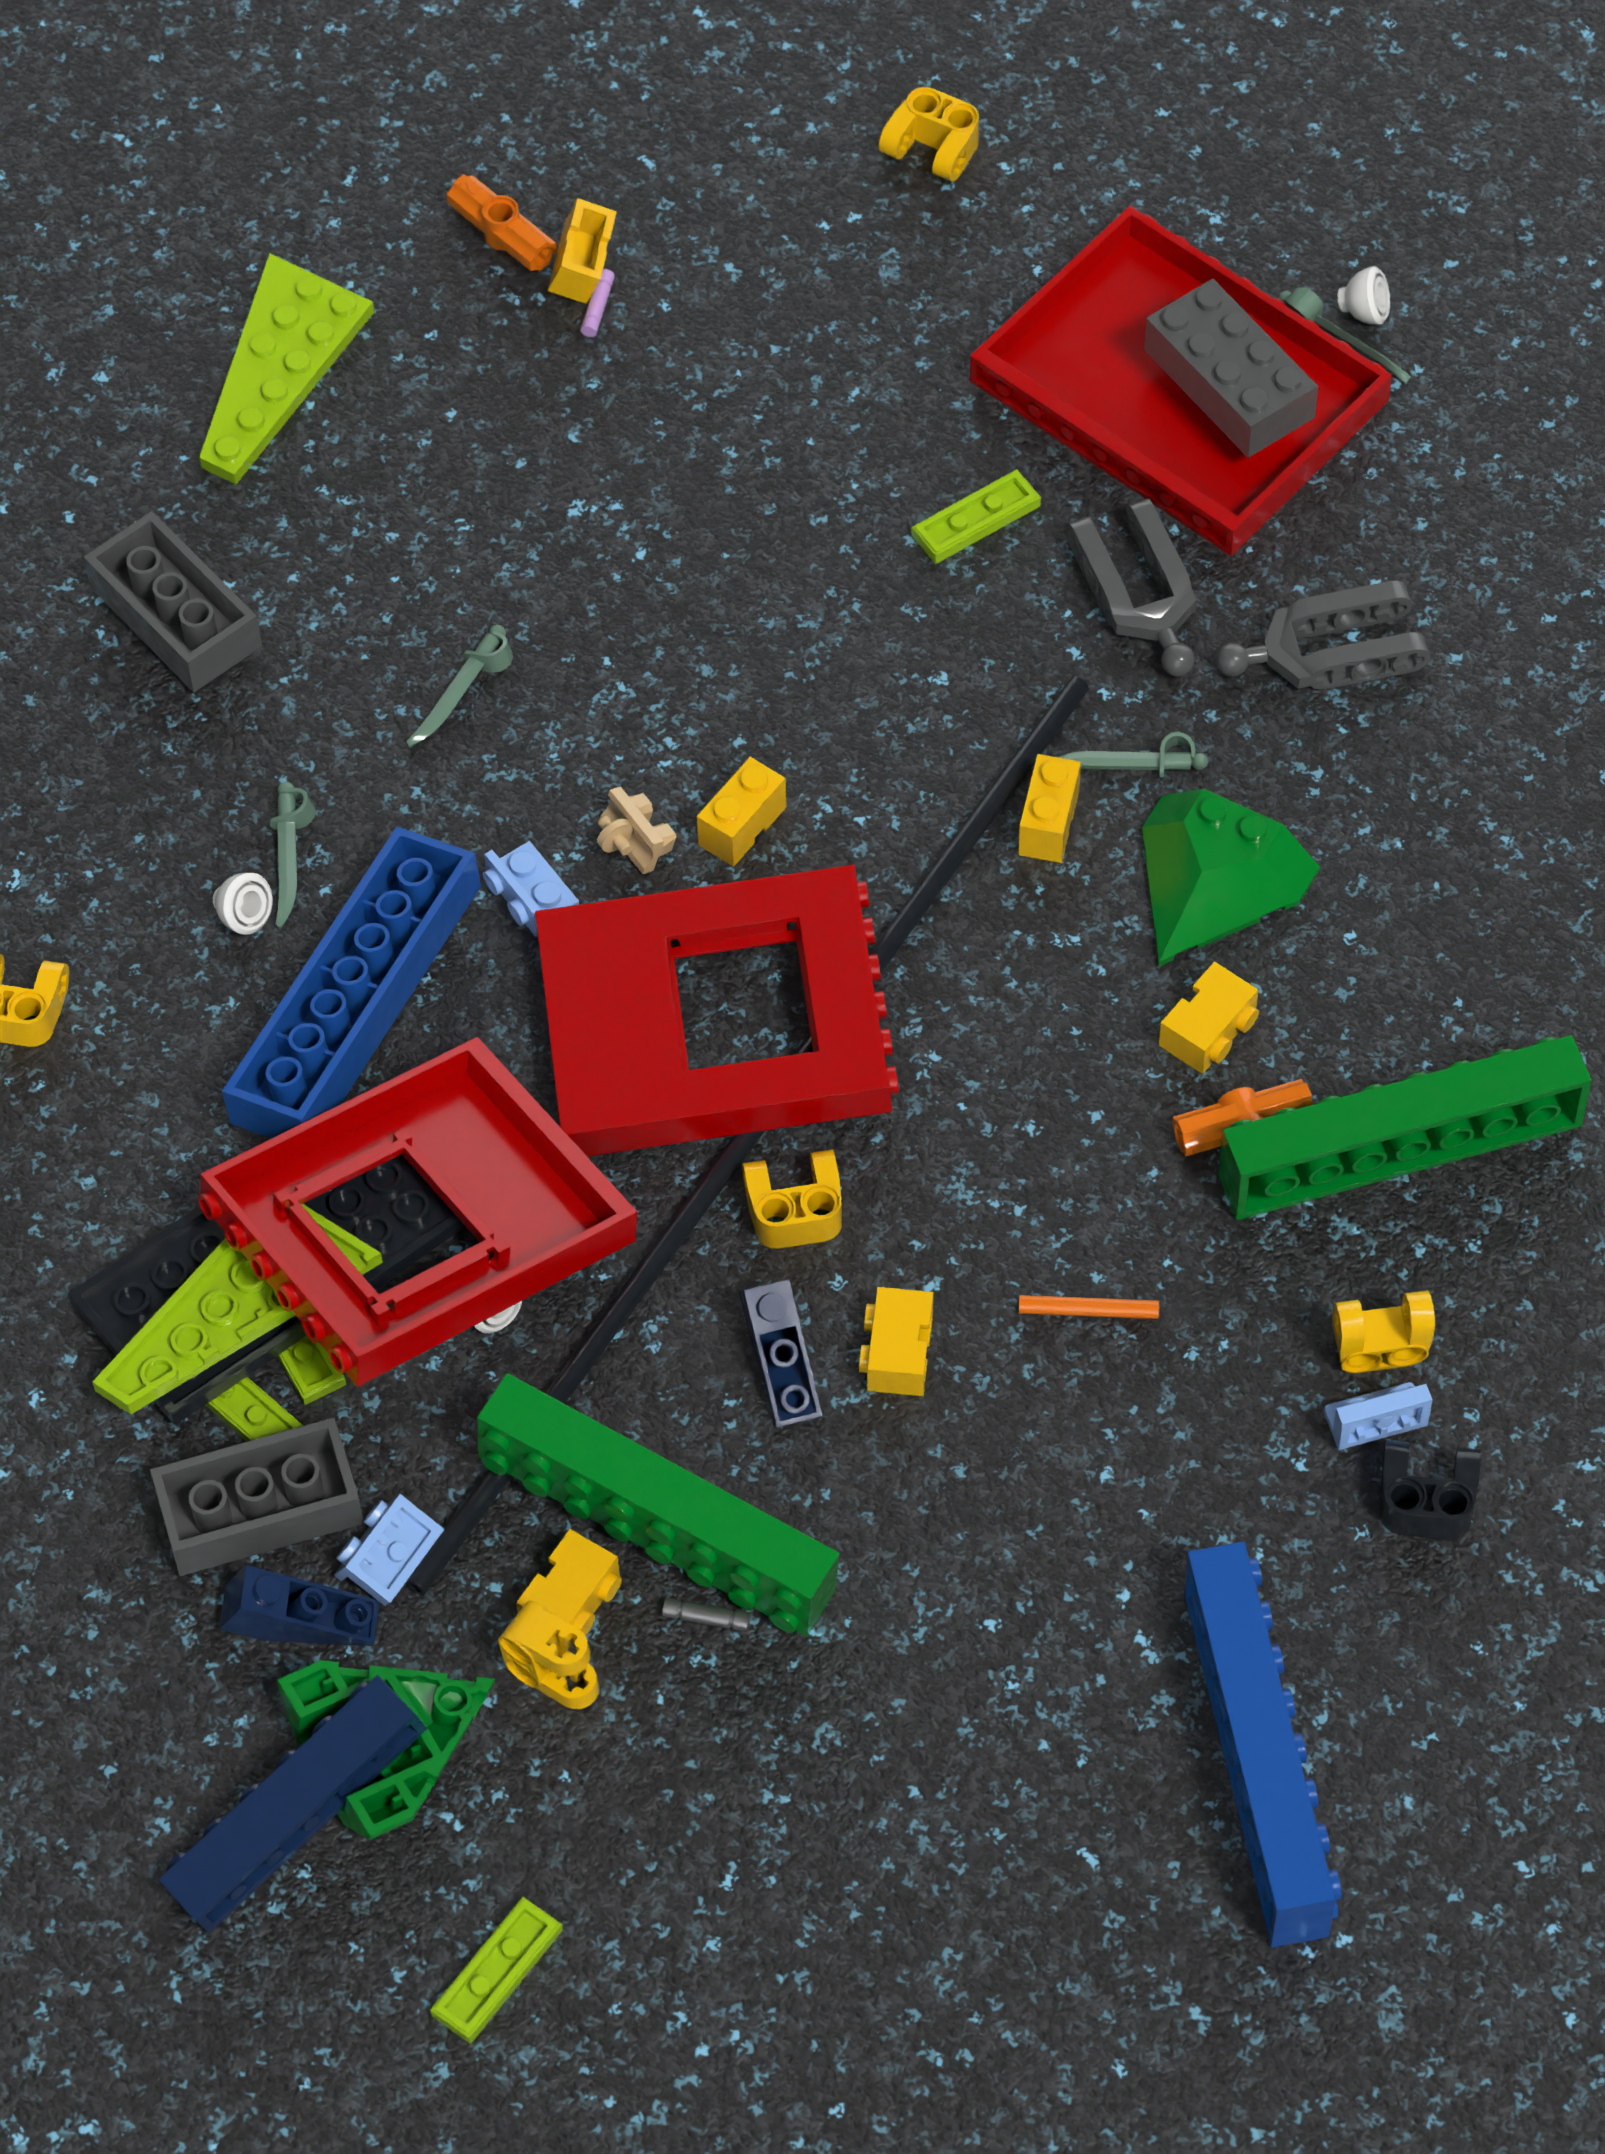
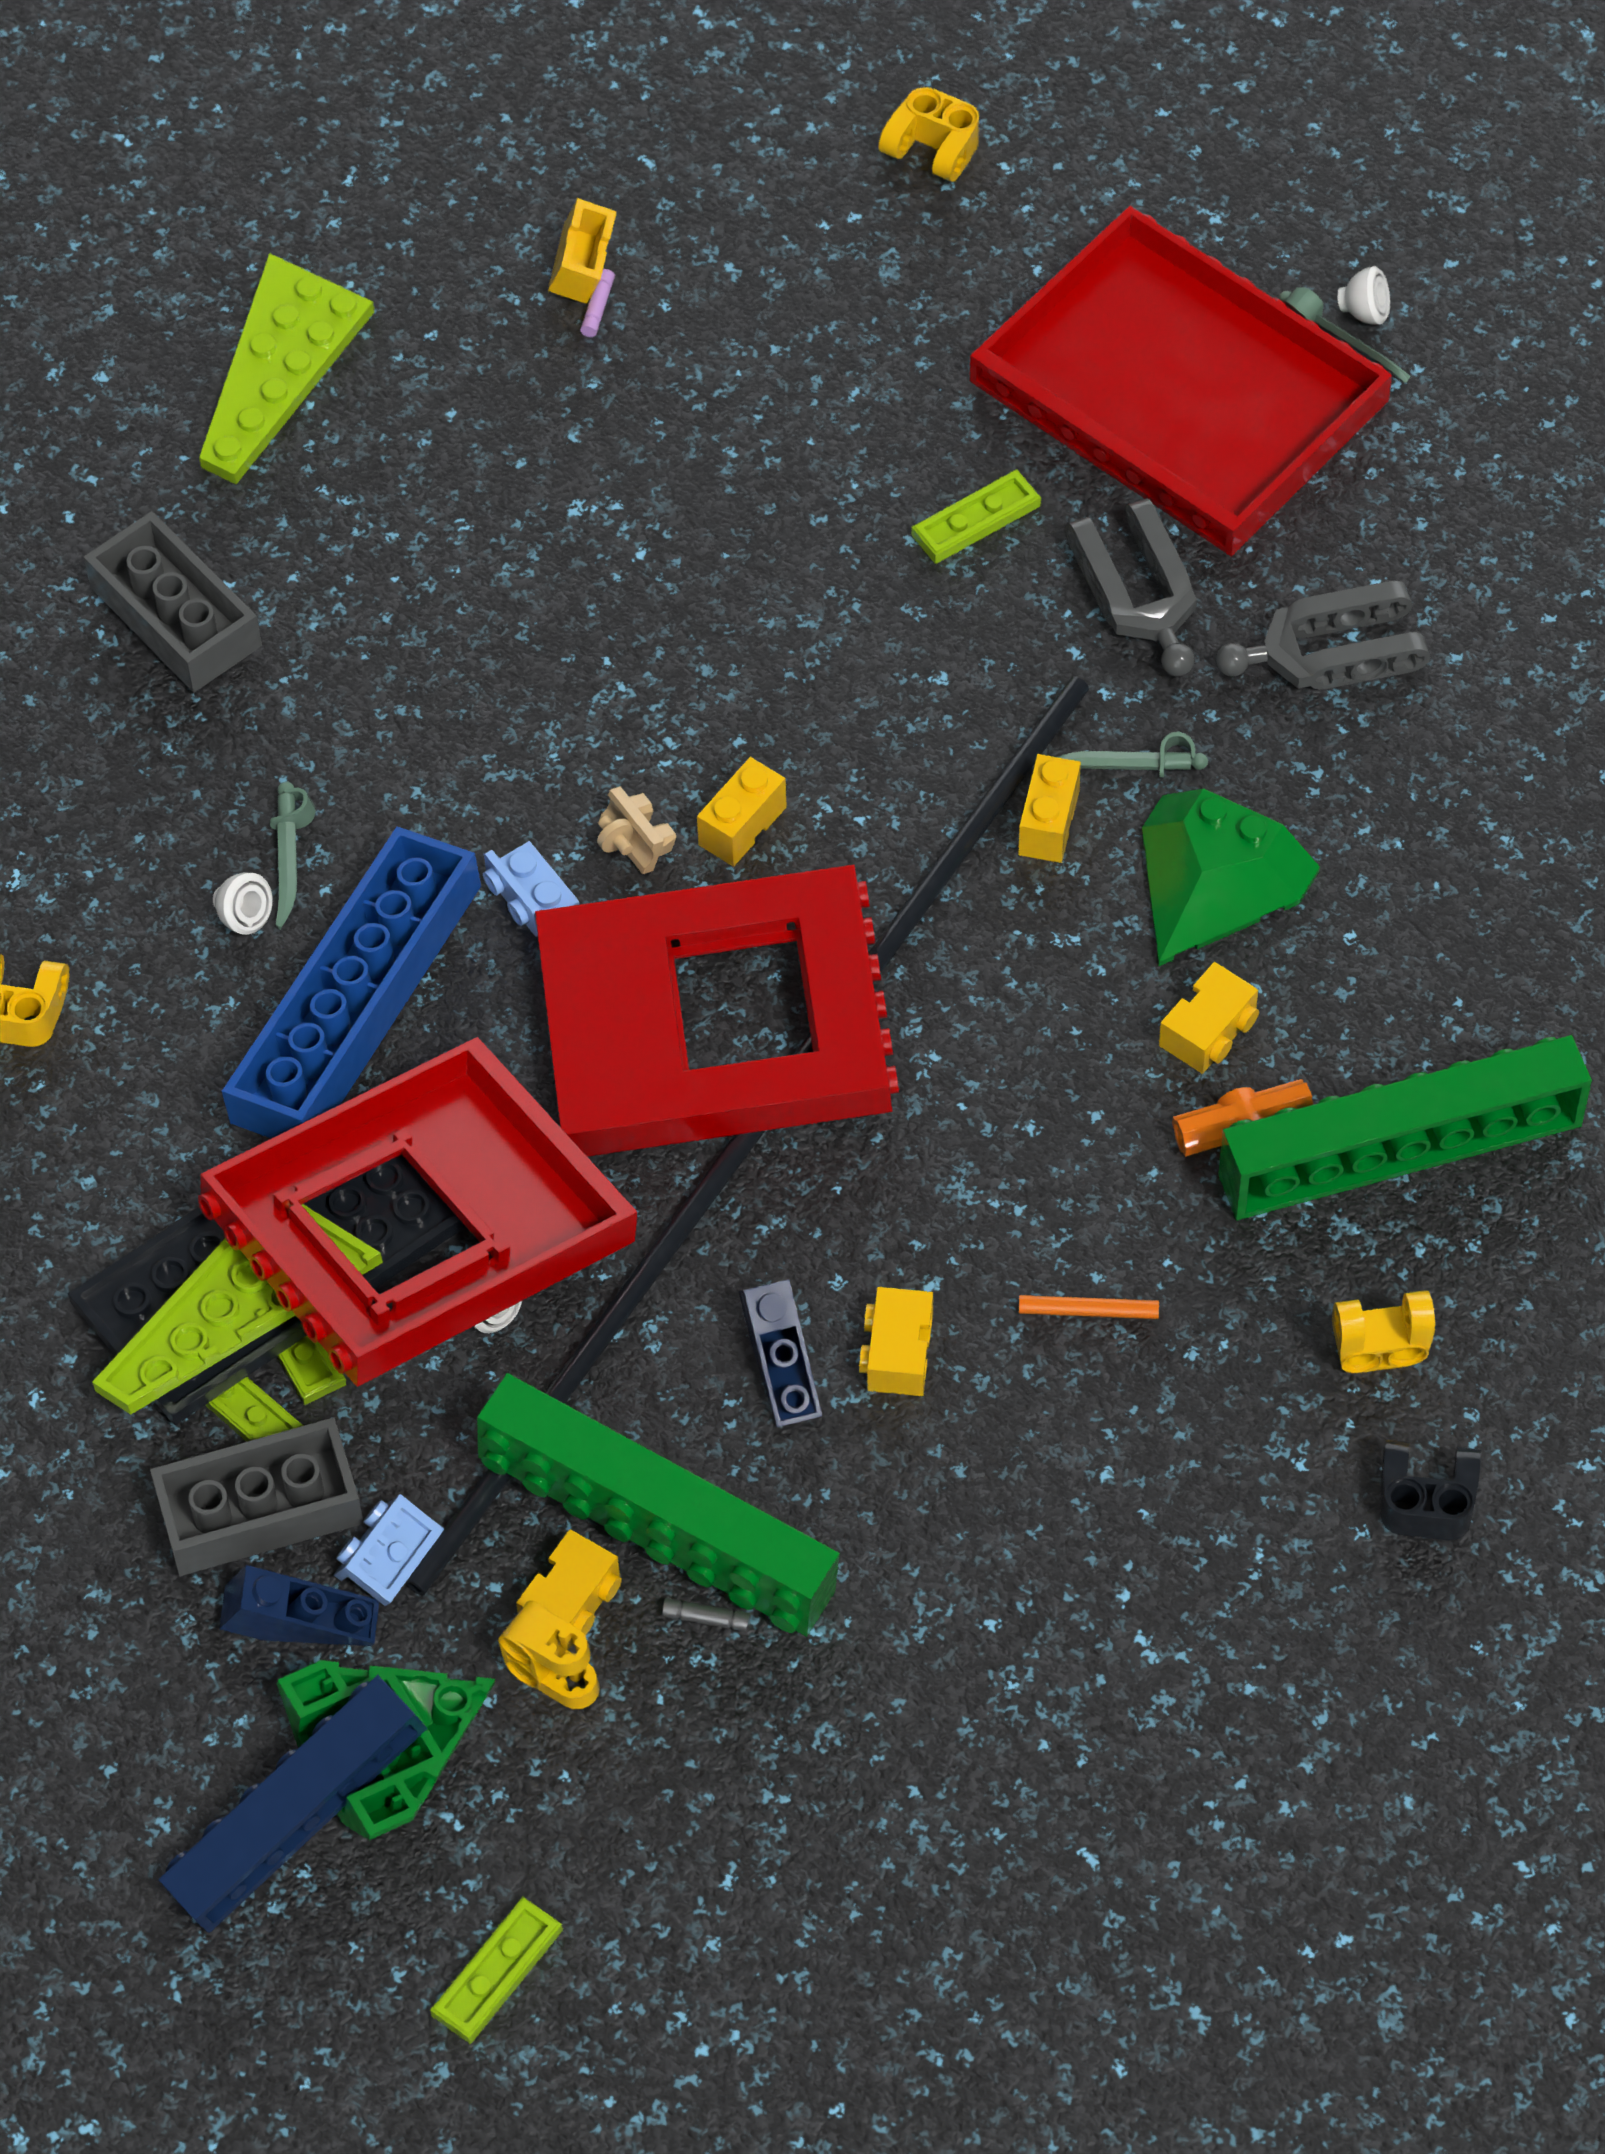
sand green sword [407,625,513,748] -> none
orange piece [446,174,557,272] -> none
yellow piece [742,1149,842,1249] -> none
dark grey brick [1144,279,1318,458] -> none
blue brick [1184,1542,1342,1948] -> none
light blue bracket [1324,1382,1432,1450] -> none

